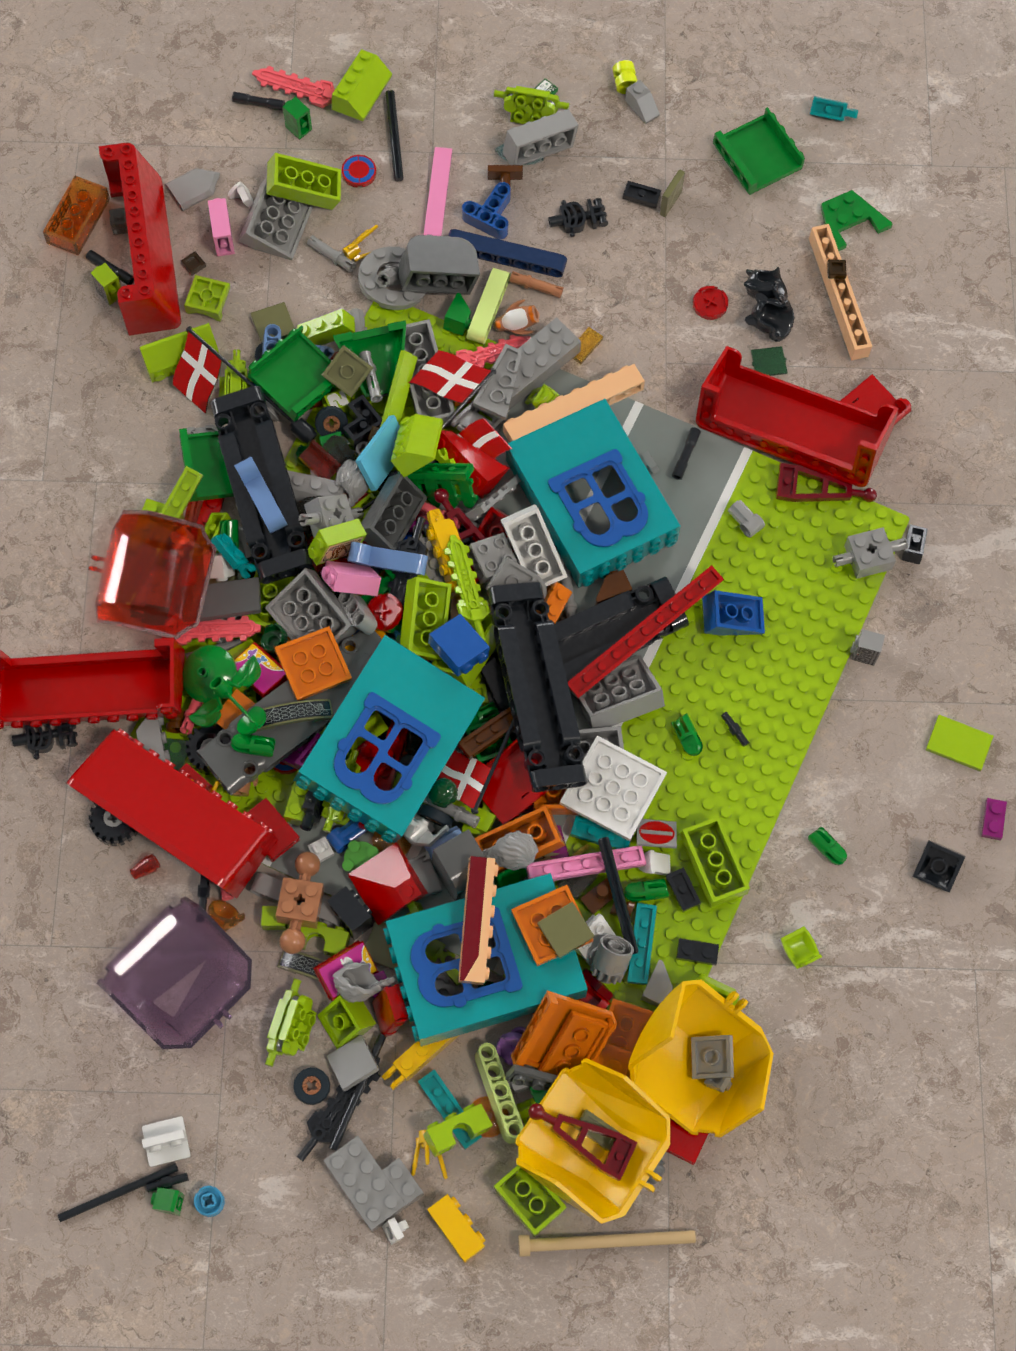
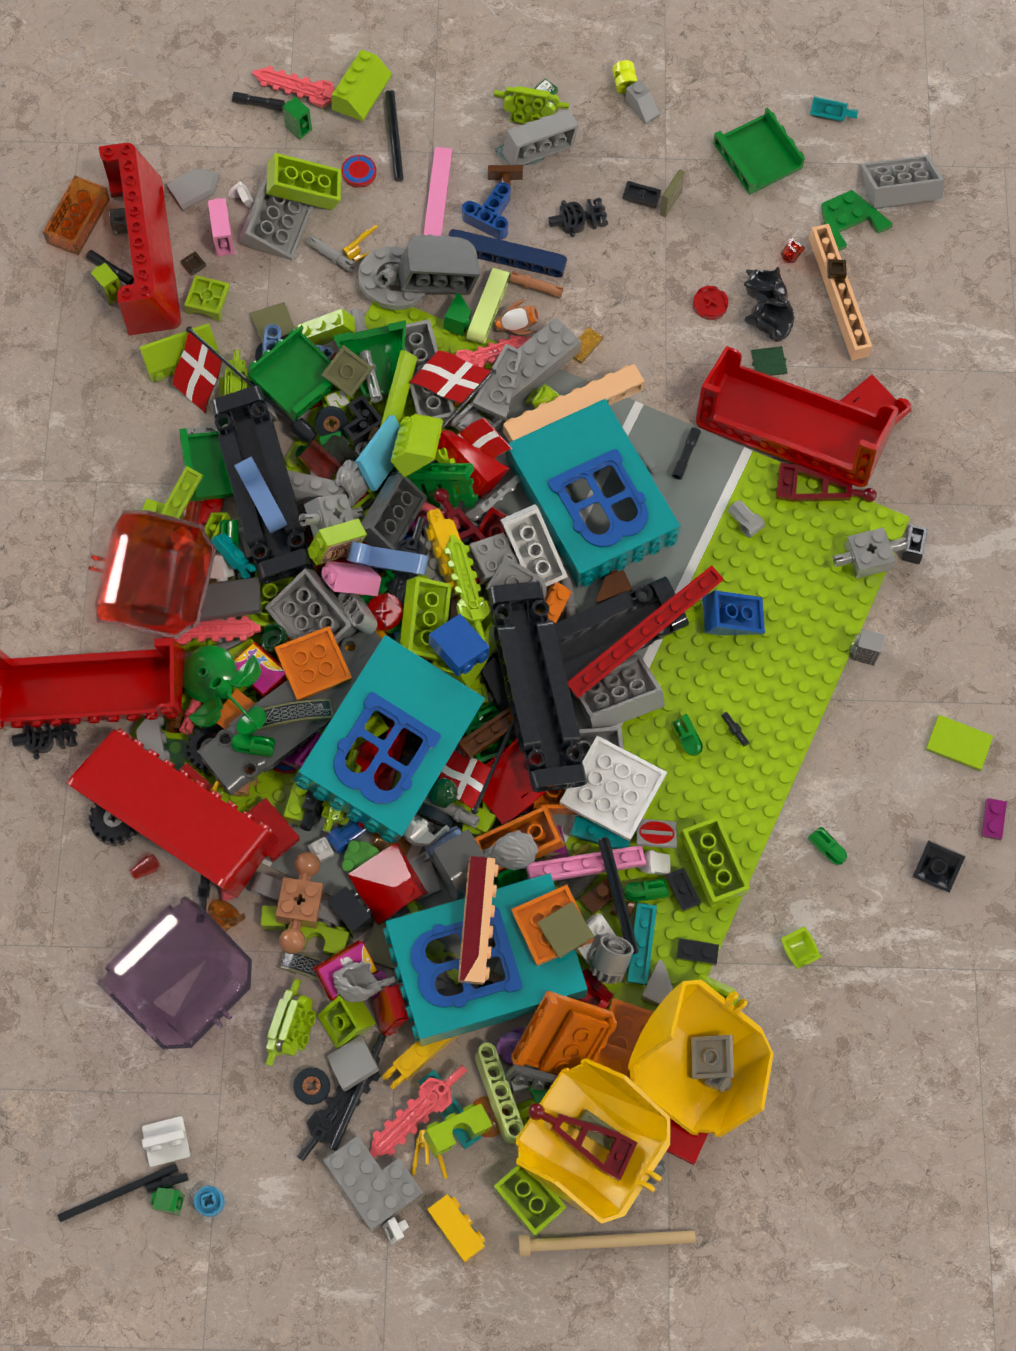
none -> coral bar [370,1065,468,1157]
none -> clear red plate [781,237,805,263]
none -> light grey slope [860,155,944,208]

